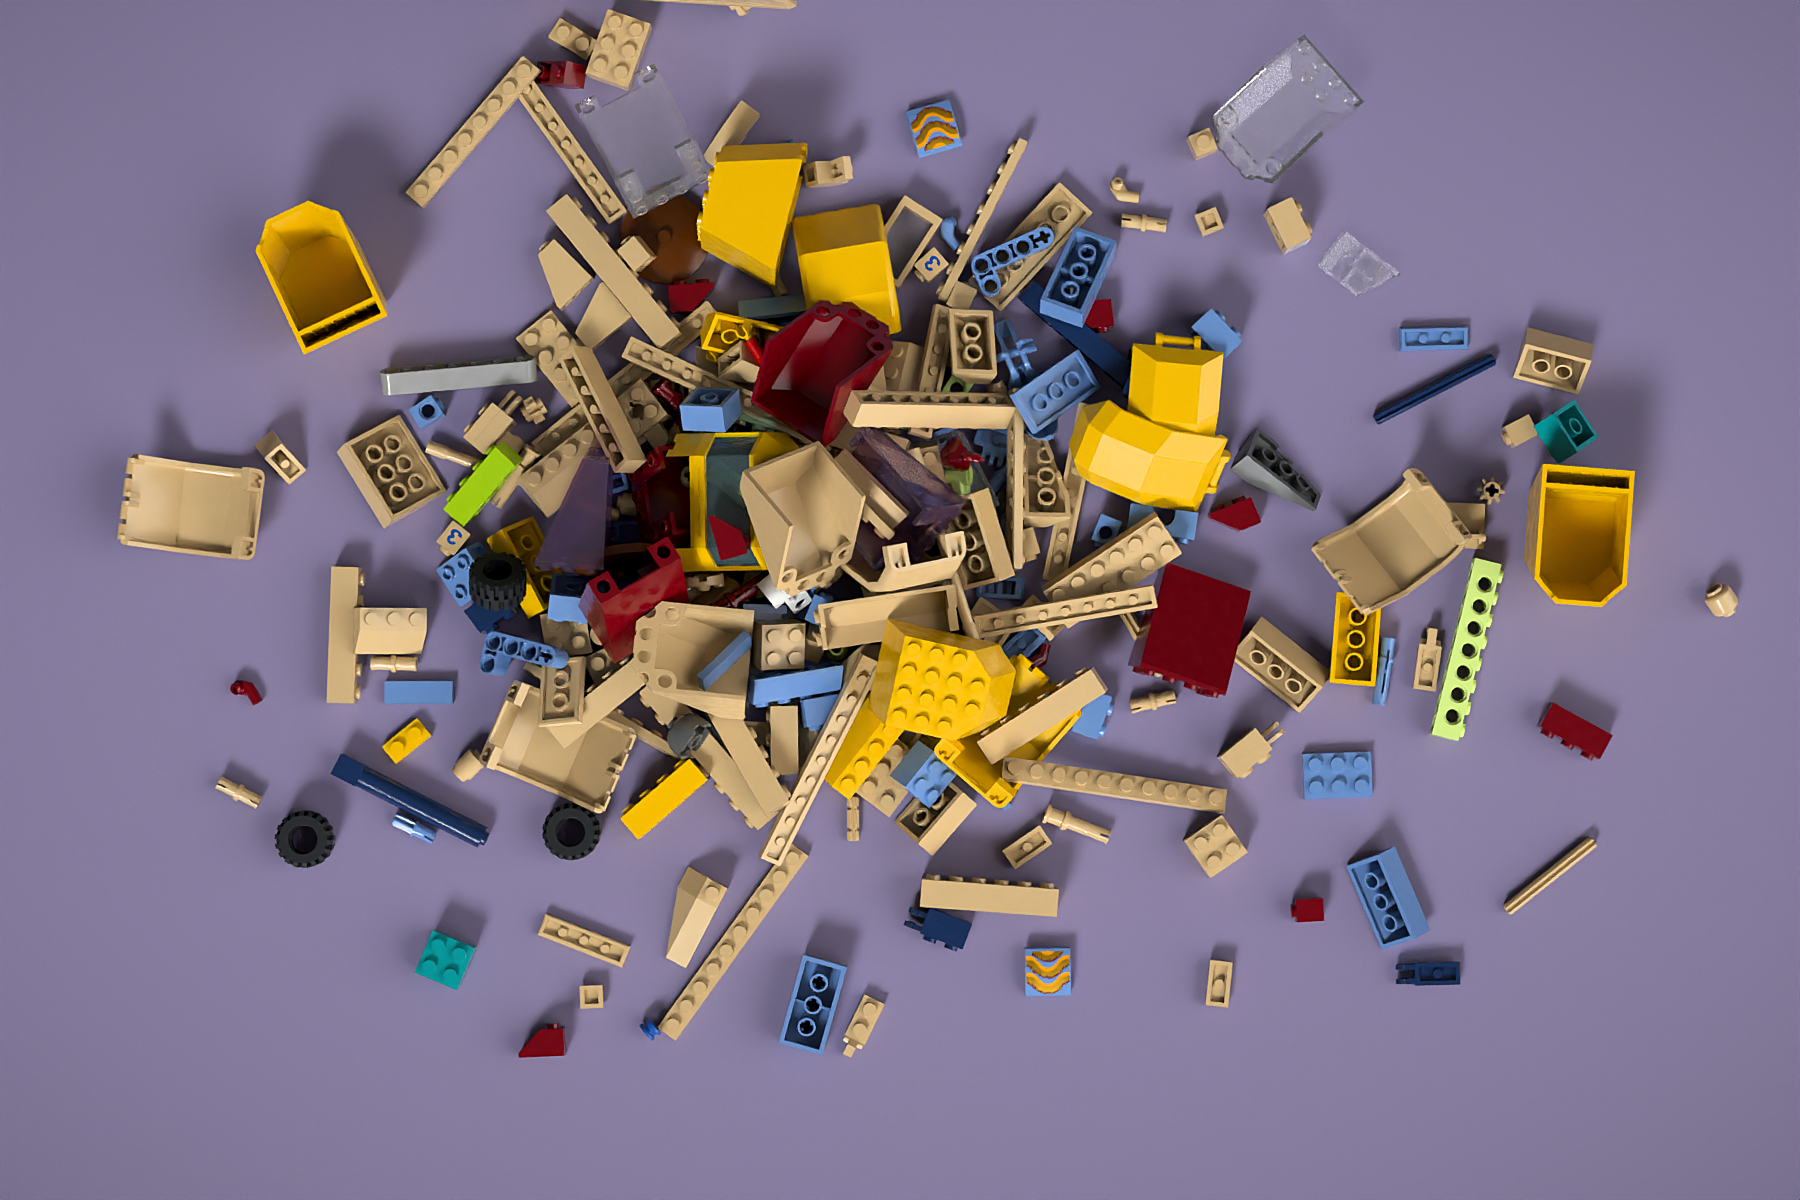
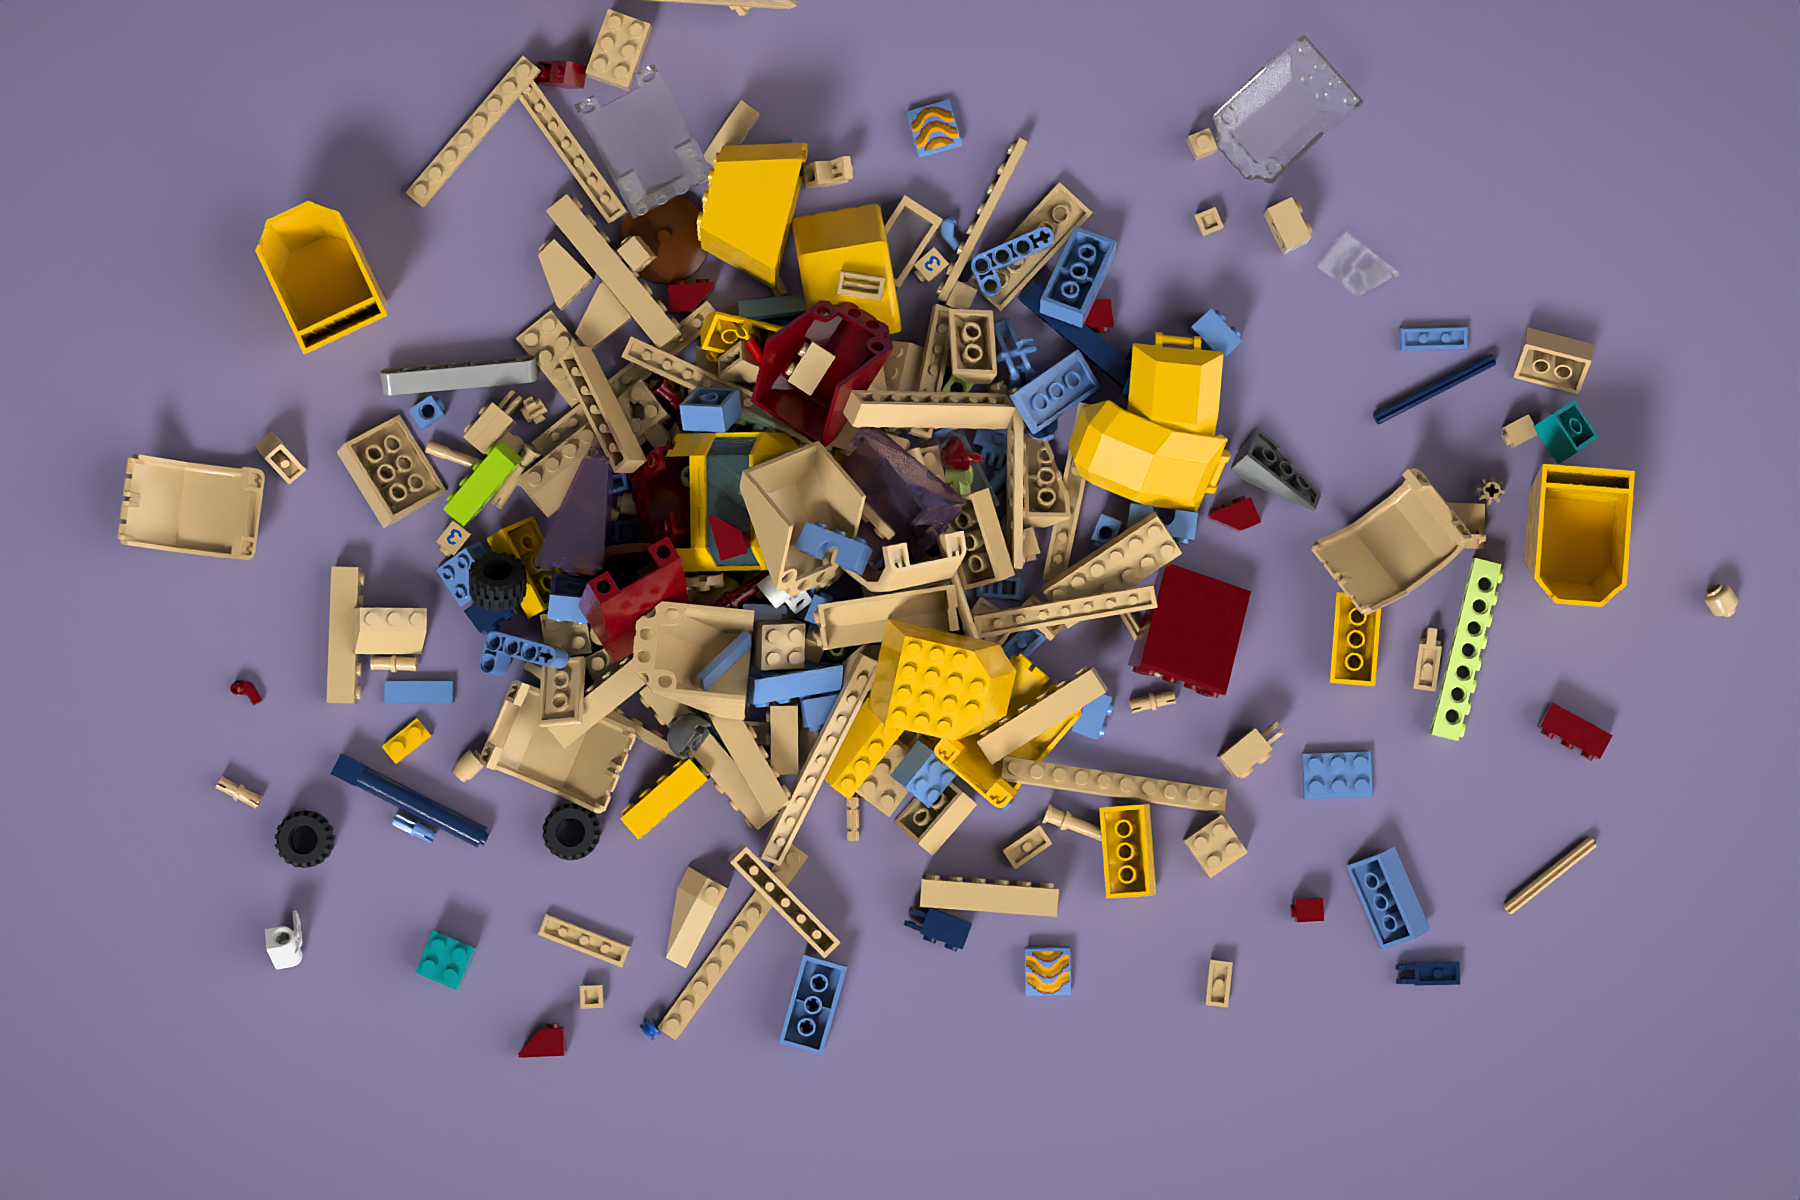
tan plate [548,18,597,61] -> none
tan tile [834,448,910,529] -> none
tan hinge [843,994,885,1058] -> none
dark red arm [1027,643,1051,669] -> none
tan arm [1110,177,1139,203] -> none
tan pin [1120,213,1167,233] -> none
tan slope [1234,616,1330,713] -> none
medium blue pin [1372,637,1396,706] -> none
none -> white piece [265,910,303,970]
none -> tan brick [727,843,841,959]
none -> tan brick [785,340,835,396]
none -> medium blue arch [795,521,873,575]
none -> tan tile [837,271,885,301]
none -> yellow slope [1099,804,1156,899]

